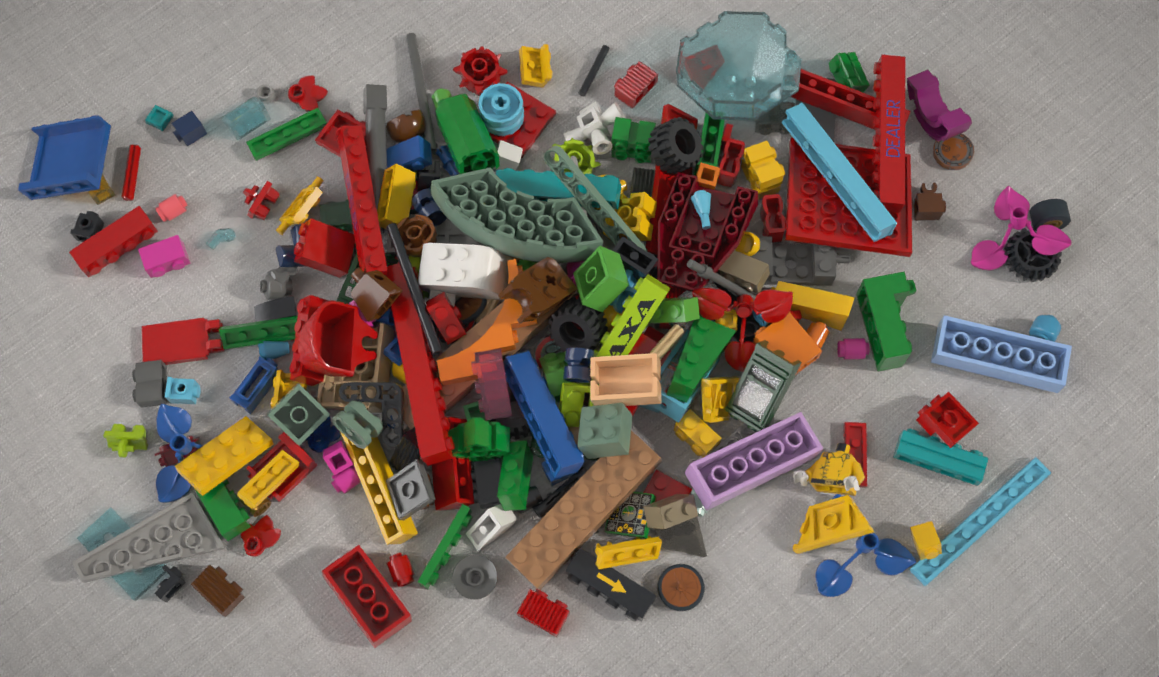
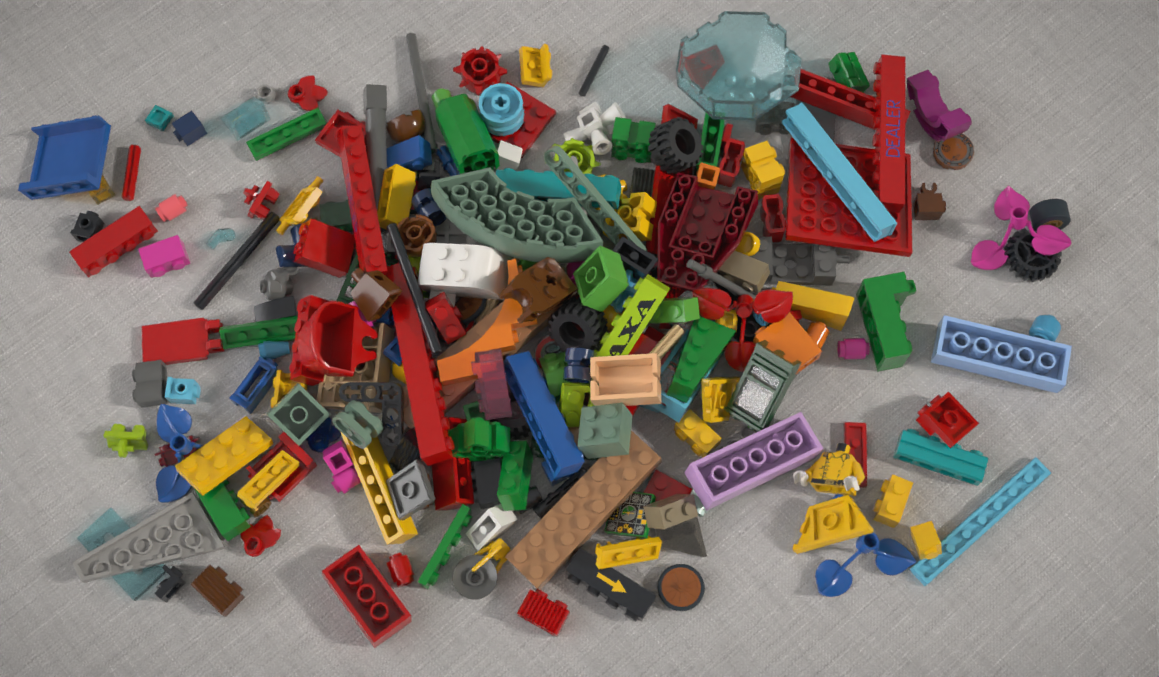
red brick [614,61,658,109] -> none
medium azure cone [690,190,711,229] -> none
none -> black axle [194,212,280,310]
none -> yellow plant [471,538,511,573]
none -> yellow brick [873,474,914,528]

